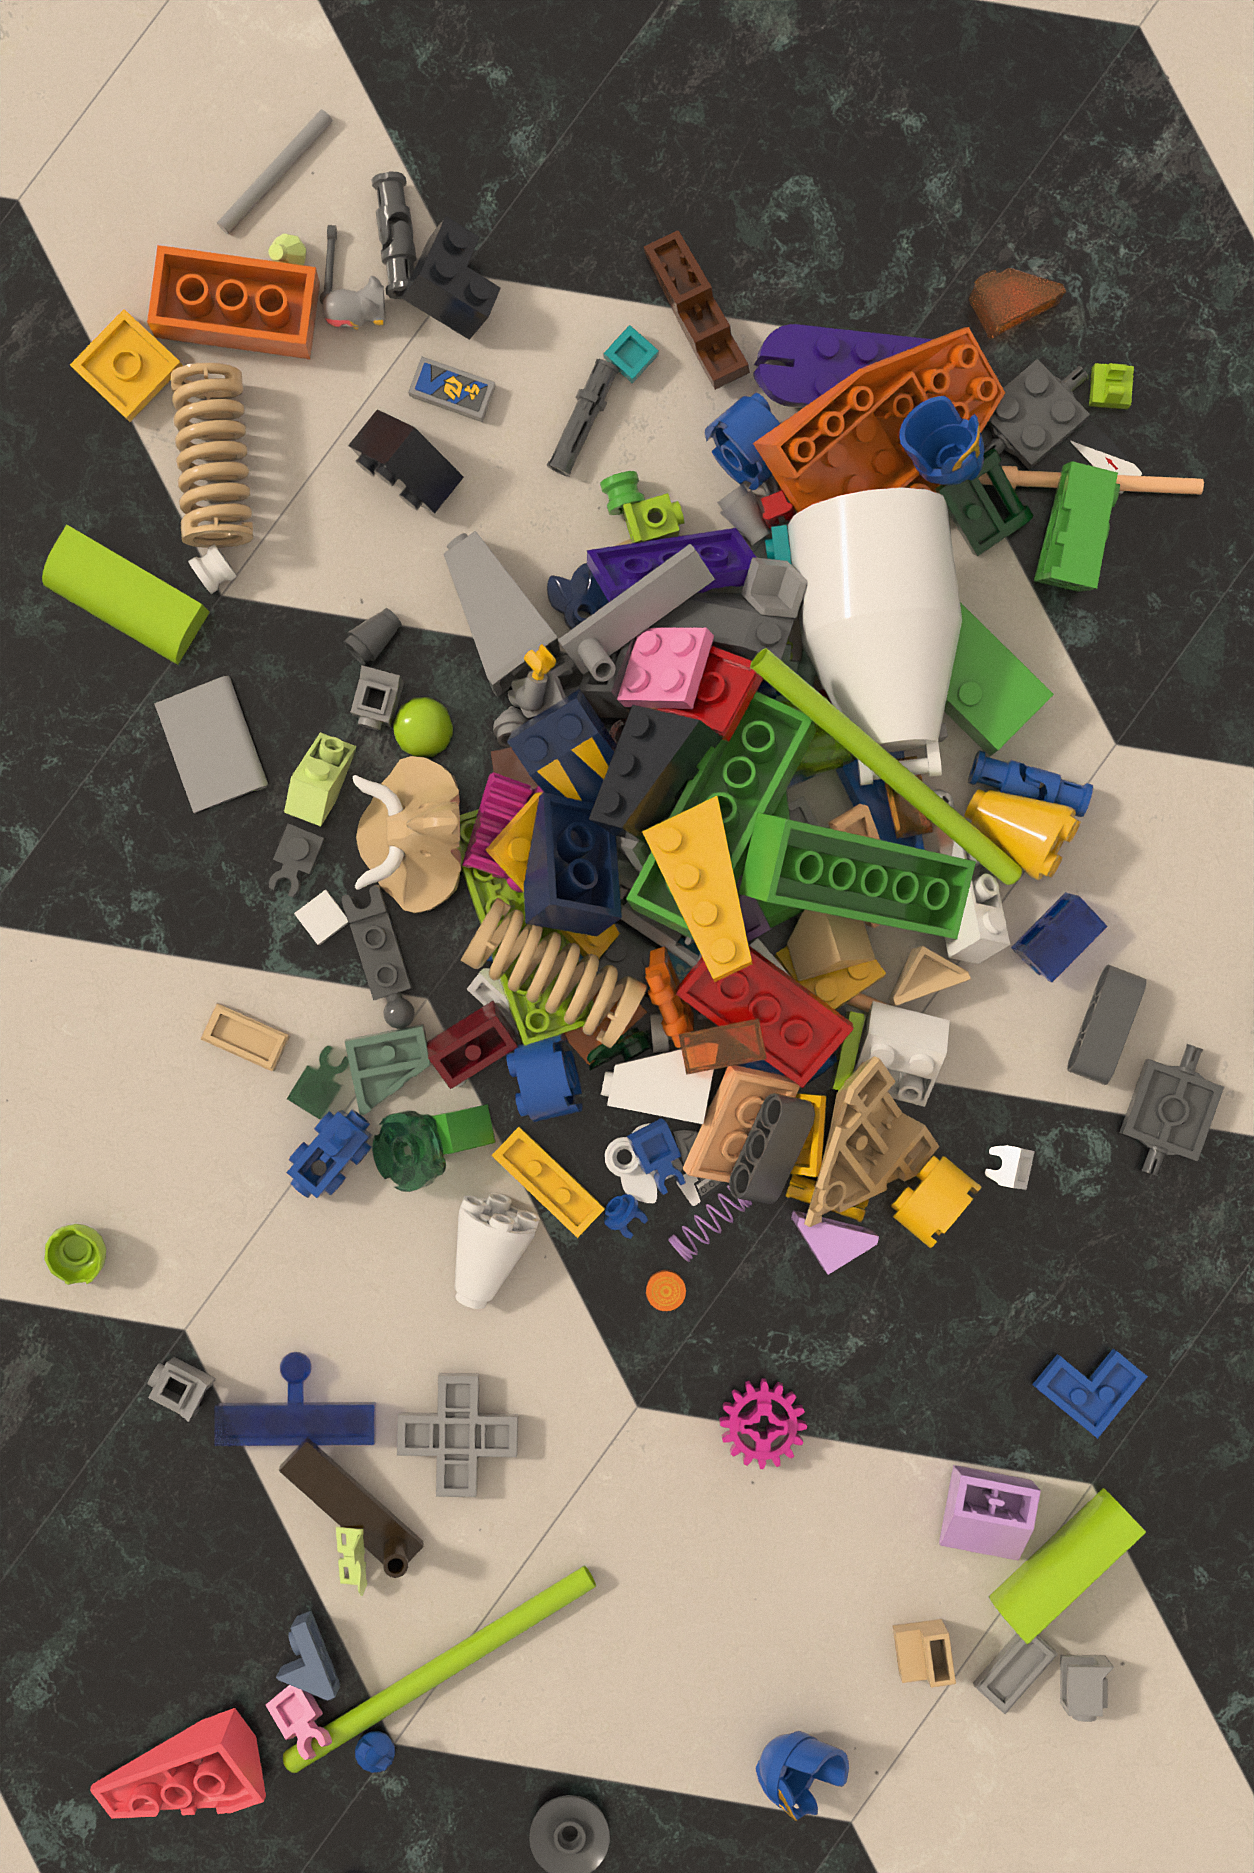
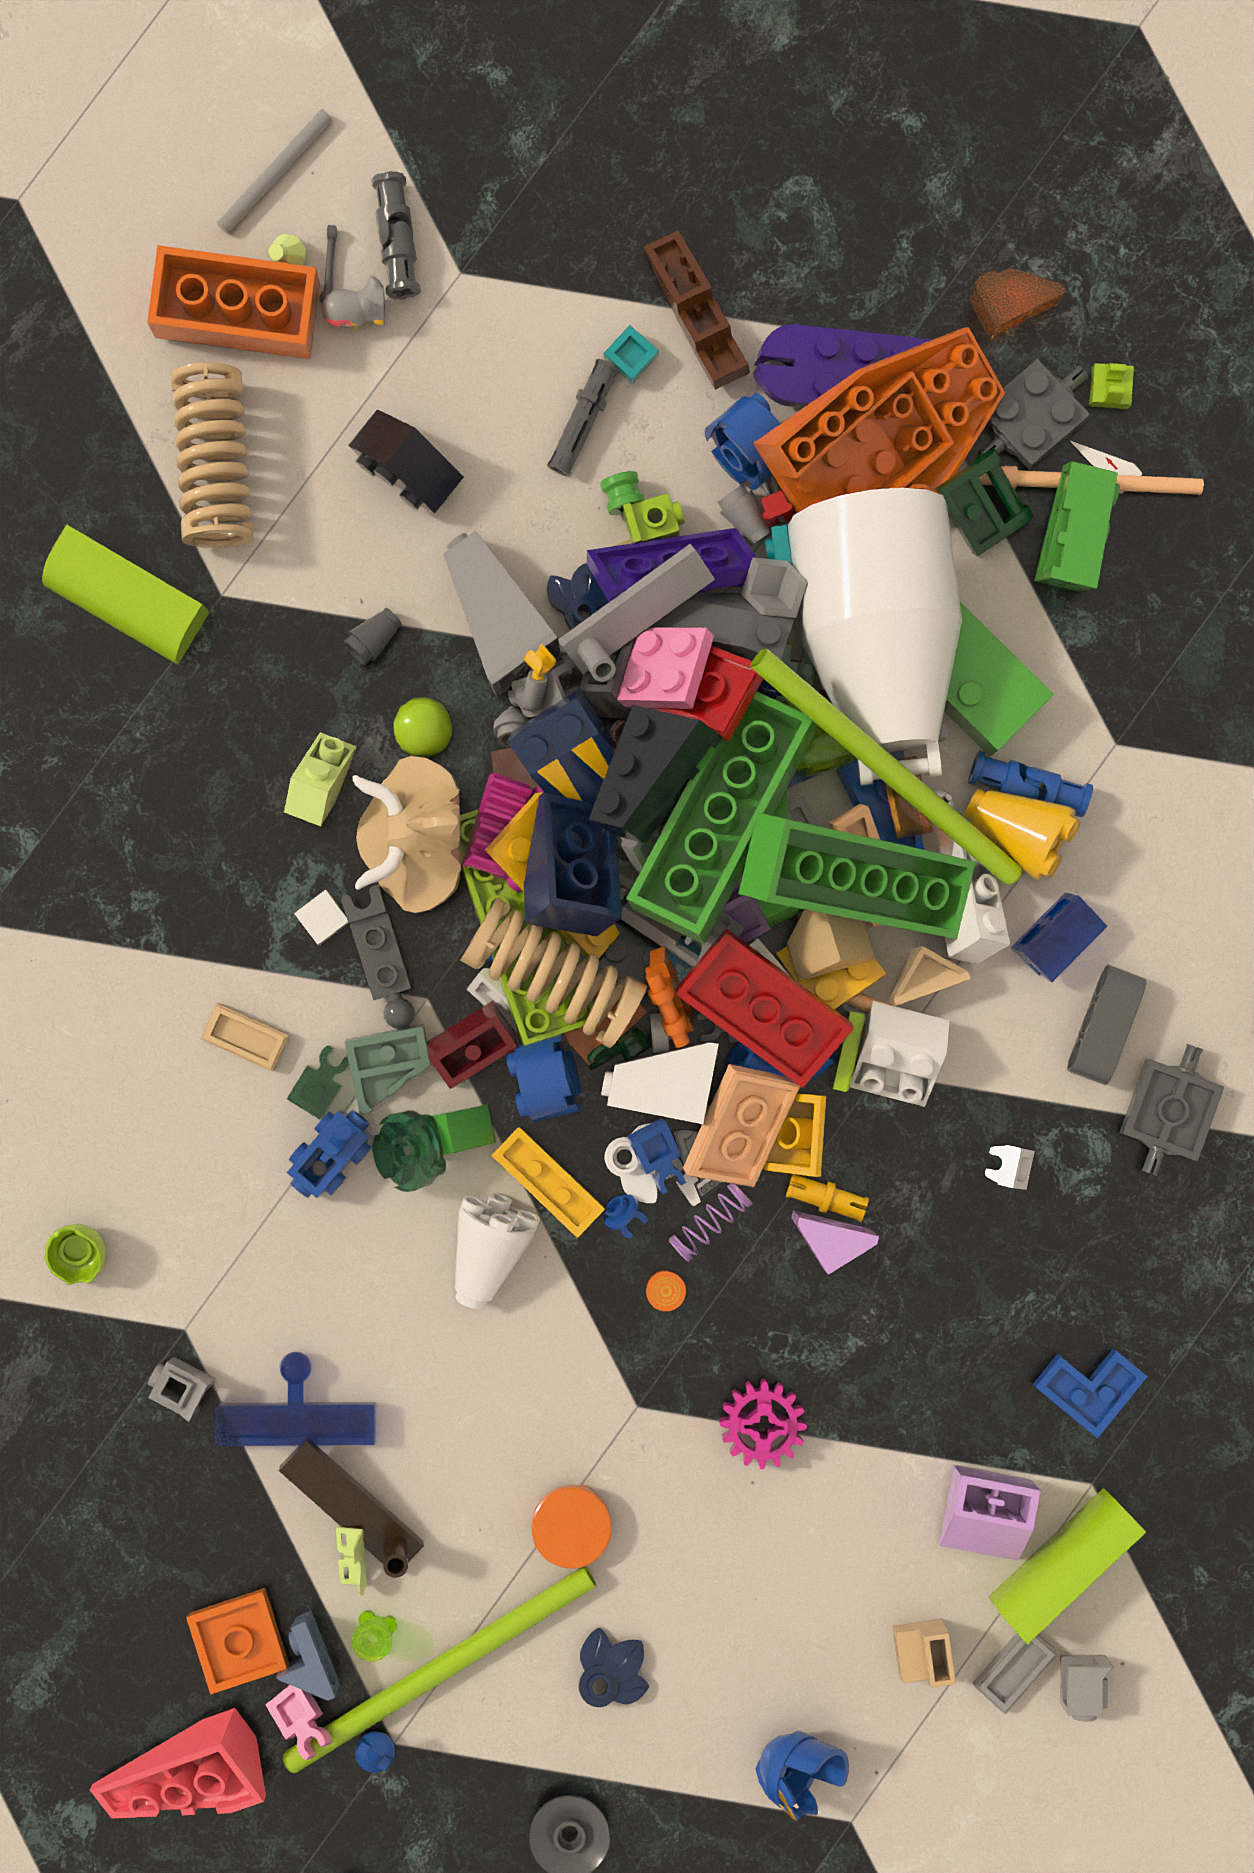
yellow plate [70,309,183,422] -> none
light grey piece [154,676,269,813] -> none
white wheel [188,544,237,594] -> none
dark grey plate [269,824,326,898] -> none
light grey window [350,665,404,731] -> none
light grey plate [397,1373,518,1497] -> none
black brick [402,216,501,340] -> none
tile [408,356,496,422] -> none
yellow wing [642,796,752,982] -> none
clear orange tile [678,1019,767,1075] -> none
dark grey beam [729,1093,815,1204] -> none
tan wedge [804,1056,939,1227] -> none
yellow brick [891,1156,981,1248] -> none
blue helmet [899,396,985,485] -> none
none -> orange plate [186,1588,289,1695]
none -> clear neon green brick [352,1610,397,1662]
none -> orange tile [532,1485,612,1569]
none -> dark blue plate [578,1628,649,1707]

